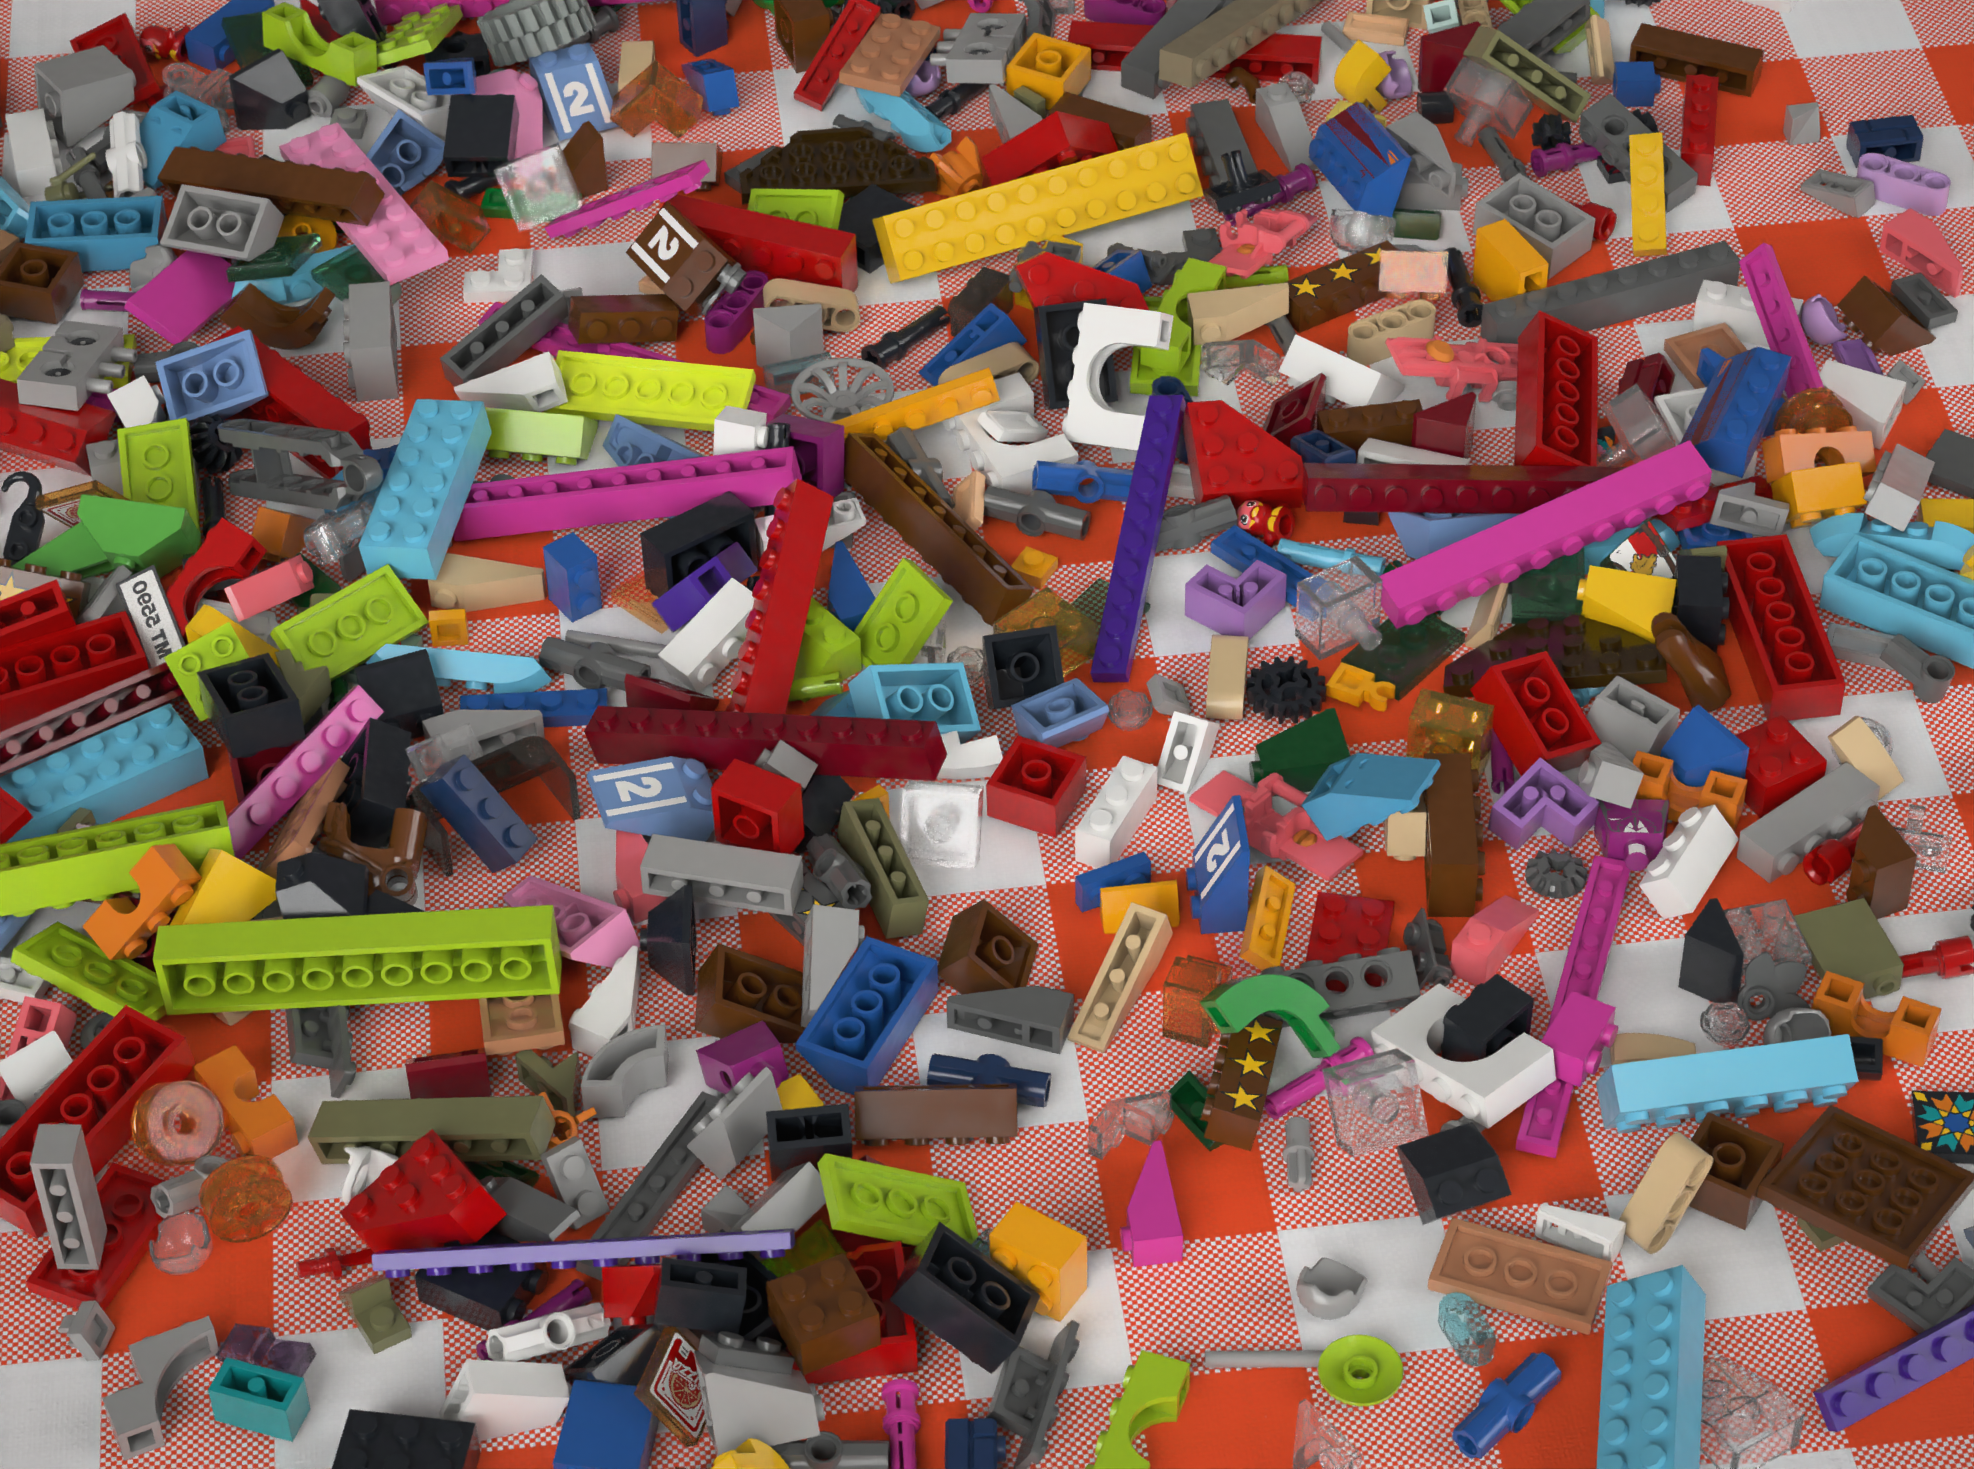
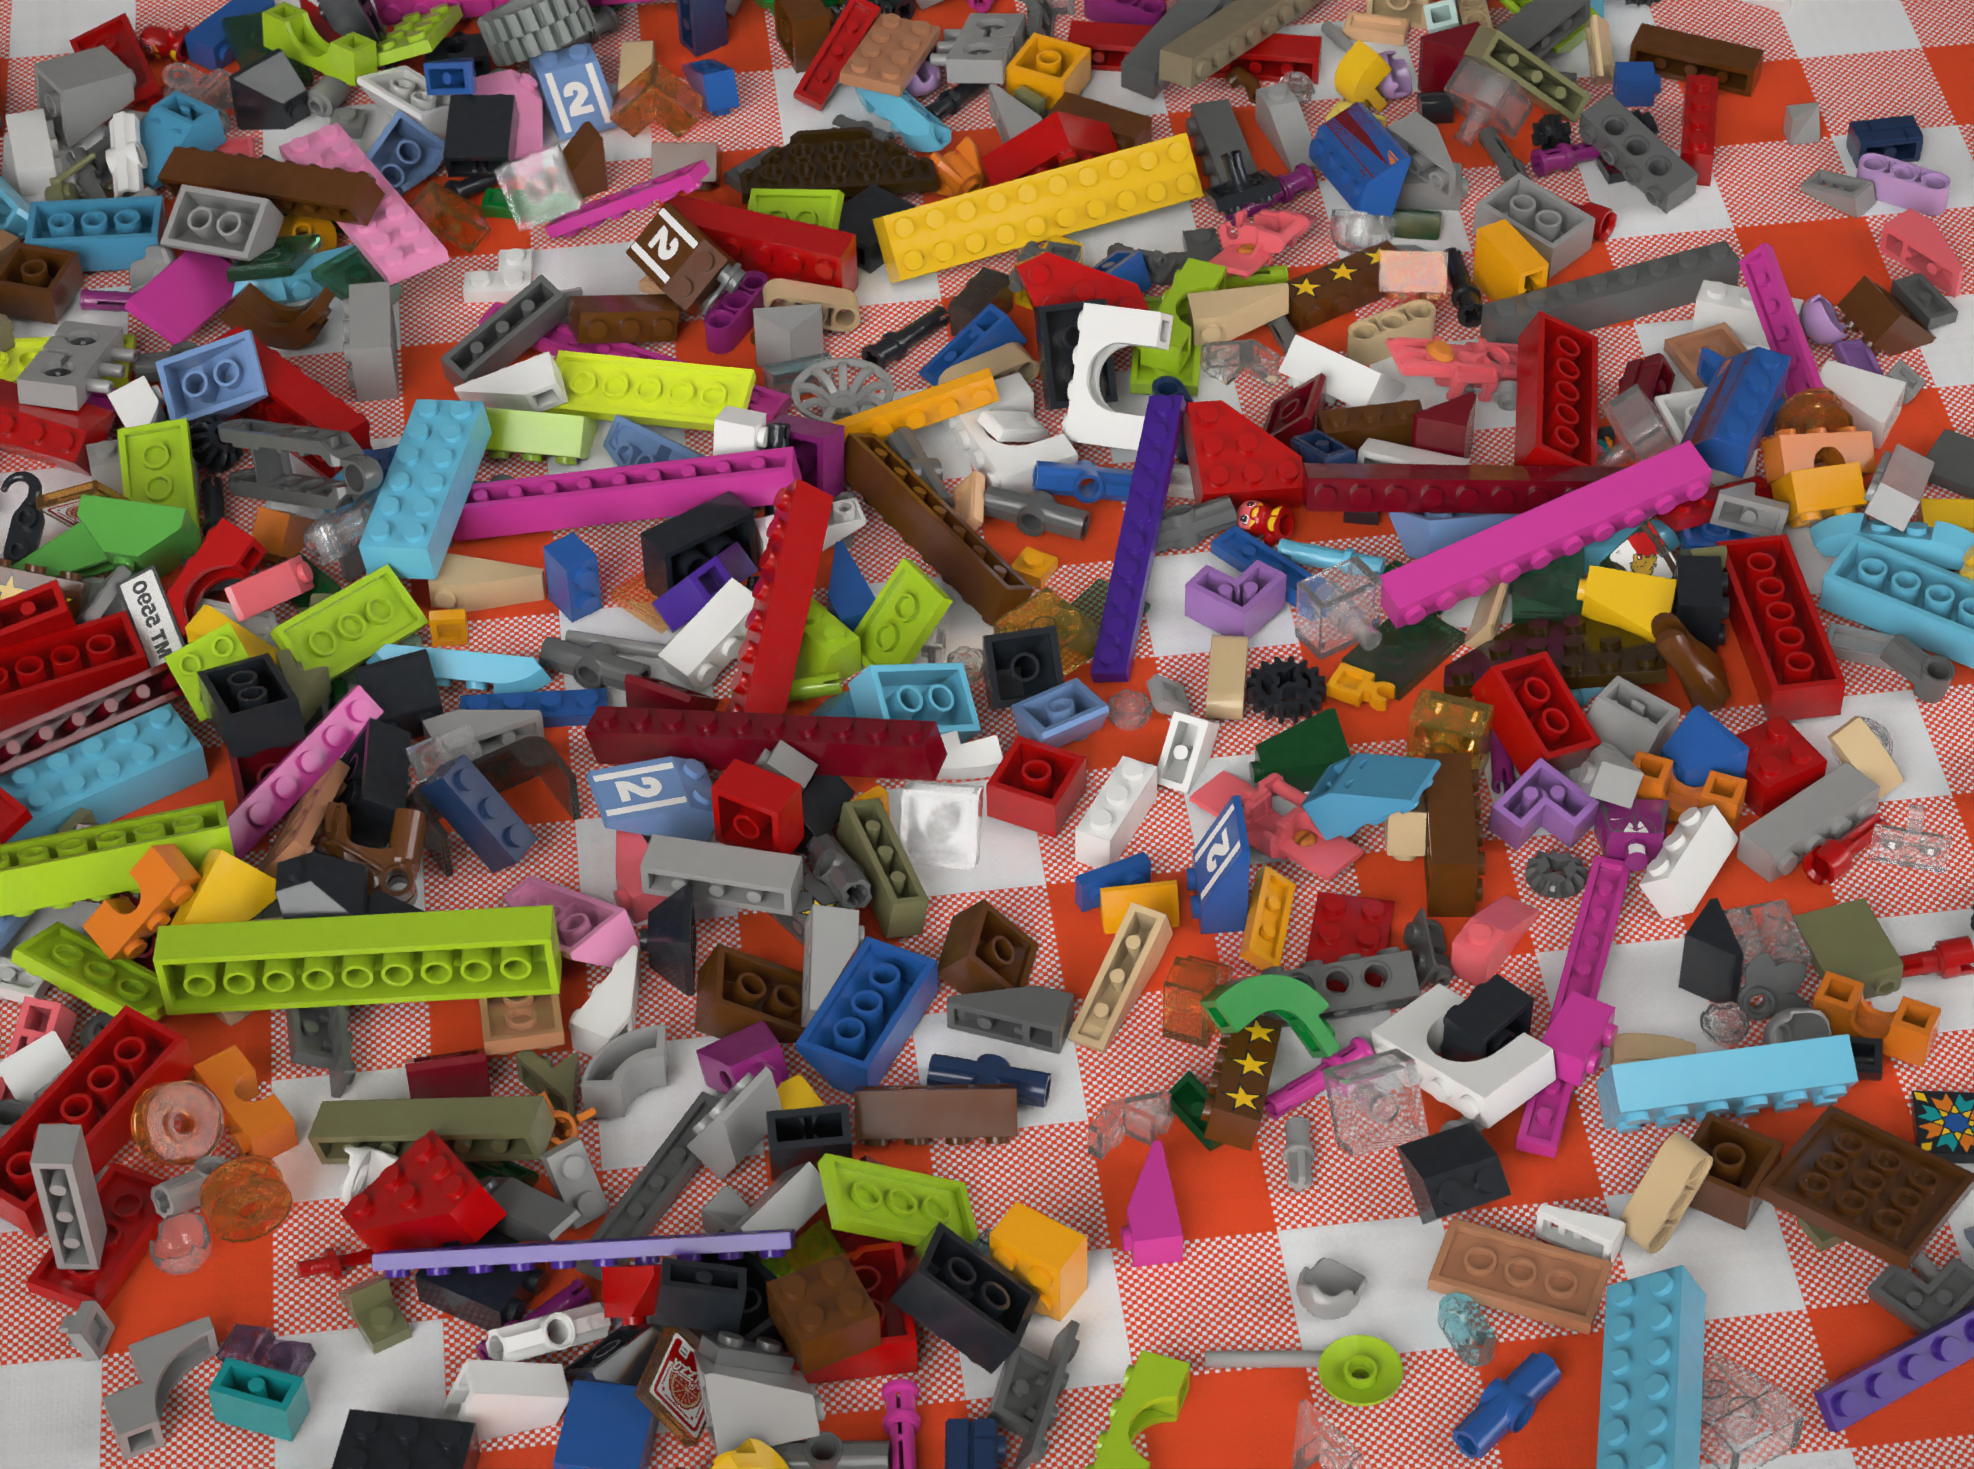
yellow plate [1629,132,1667,257] -> none
reddish brown slope [1846,805,1917,919] -> none

